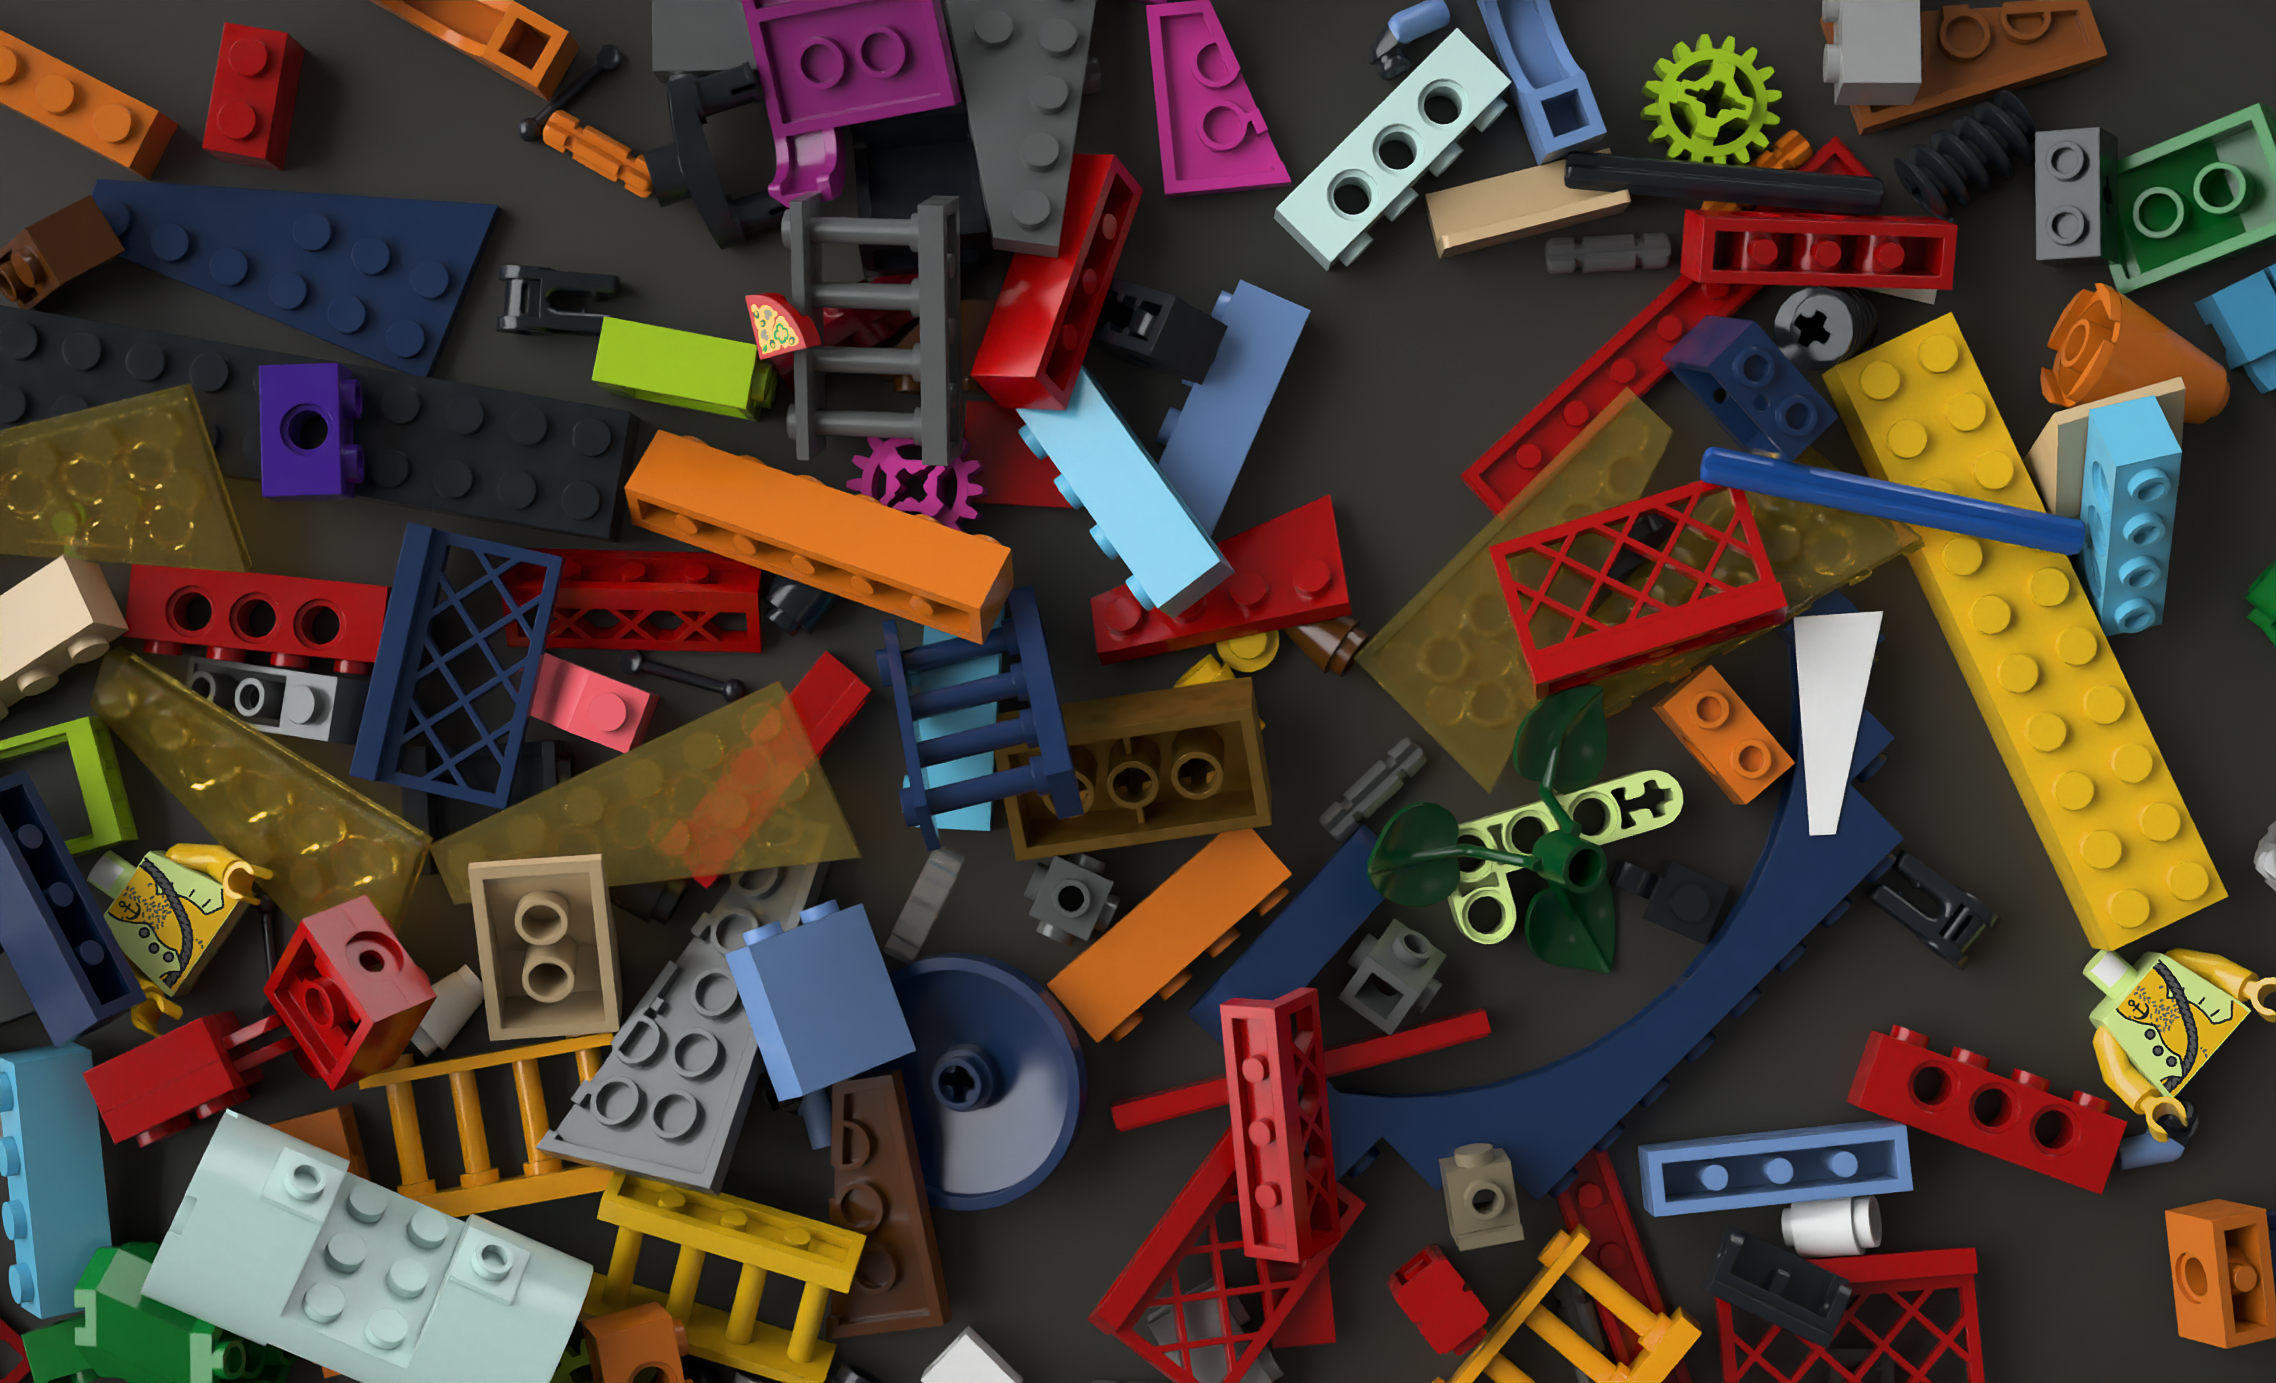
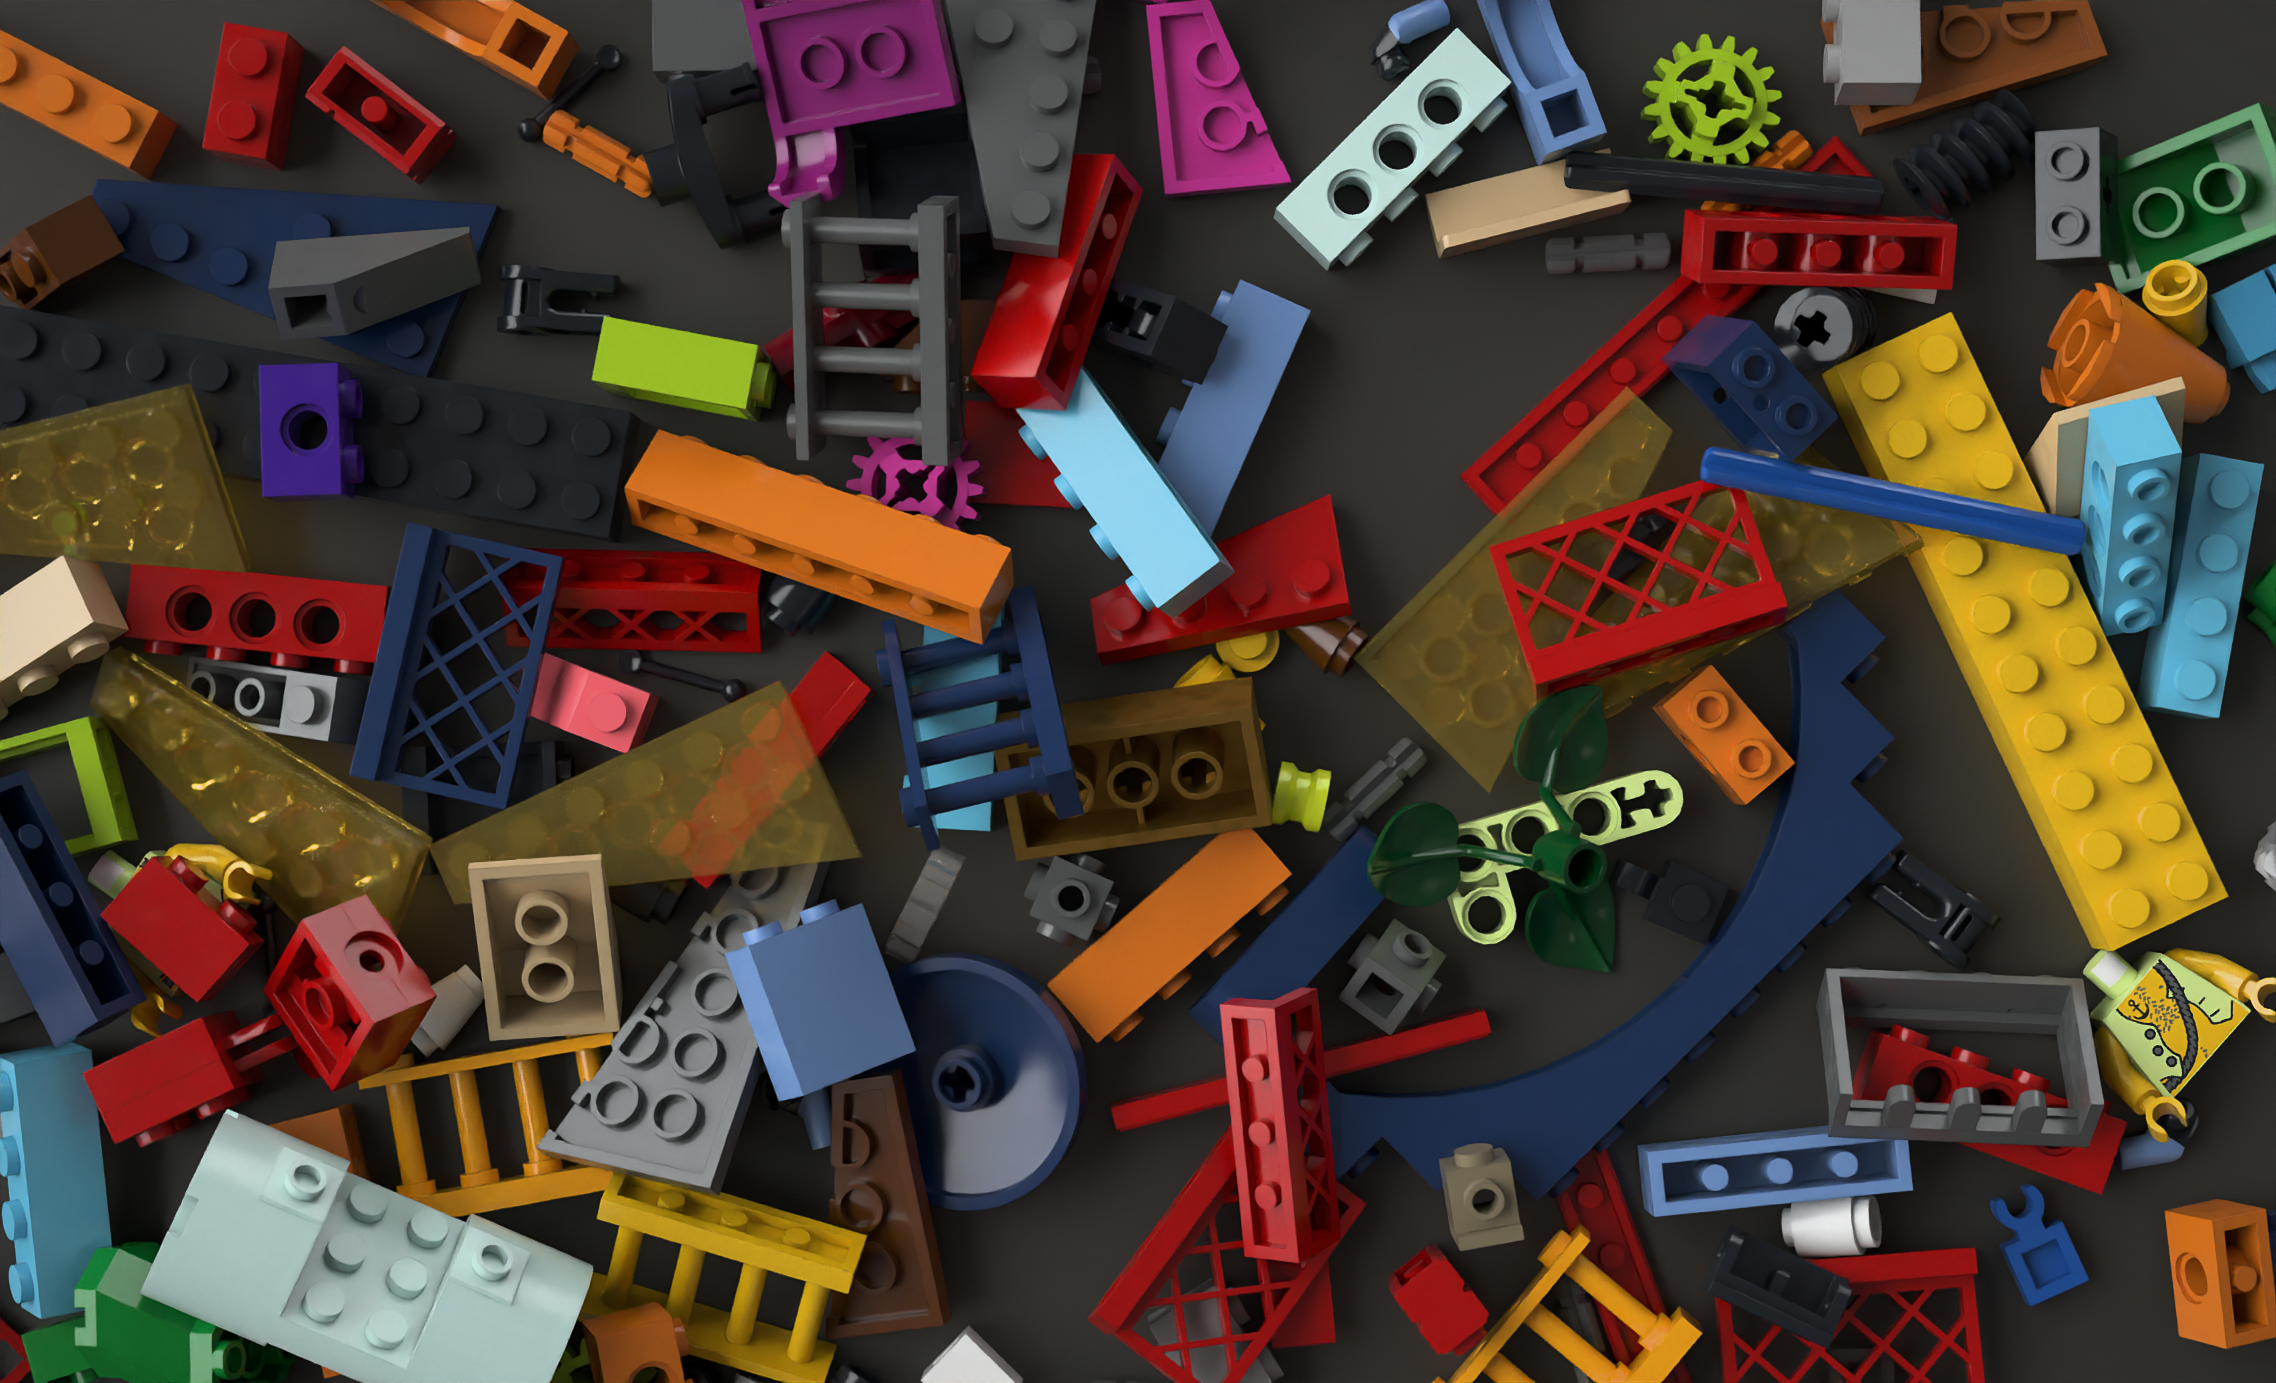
tile [745,292,822,360] -> none
white sticker [1793,611,1883,836] -> none
none -> red brick [99,855,265,1003]
none -> dark grey slope [268,227,481,340]
none -> red brick [305,46,458,186]
none -> neon yellow wheel [1272,761,1331,833]
none -> dark grey window [1816,967,2104,1148]
none -> blue plate [1990,1183,2089,1307]
none -> medium azure brick [2136,453,2264,720]
none -> yellow cone [2142,260,2209,347]

